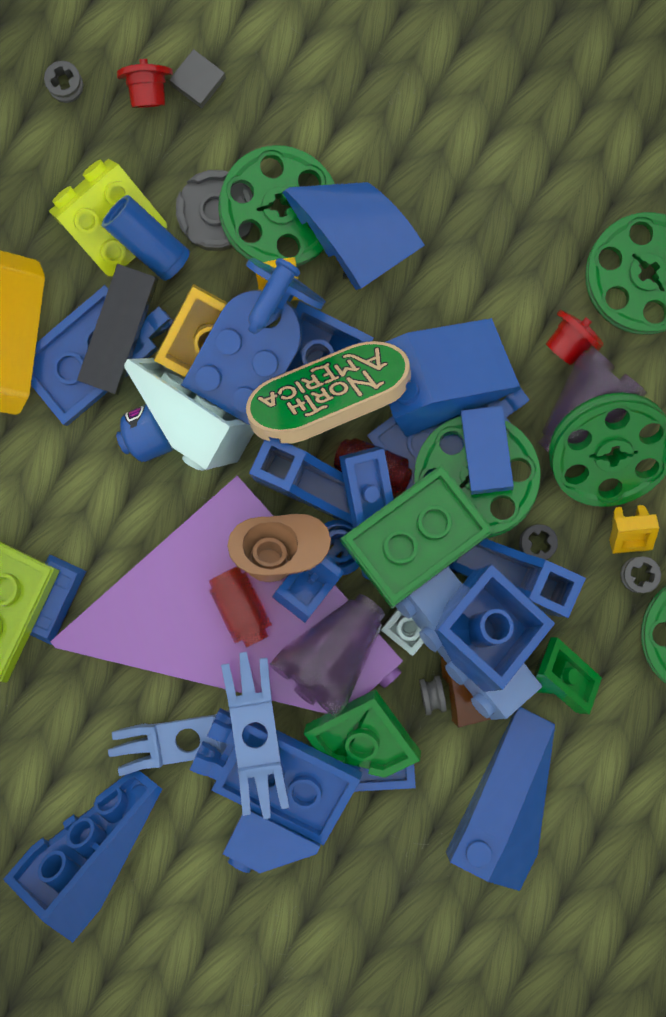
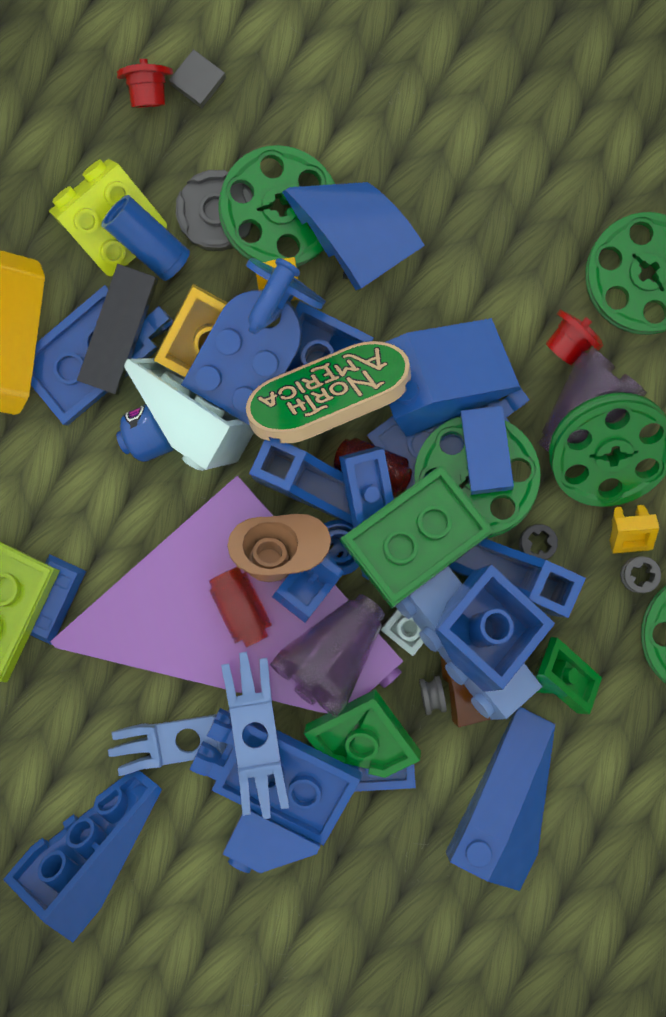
dark grey bush [44,61,84,103] -> none

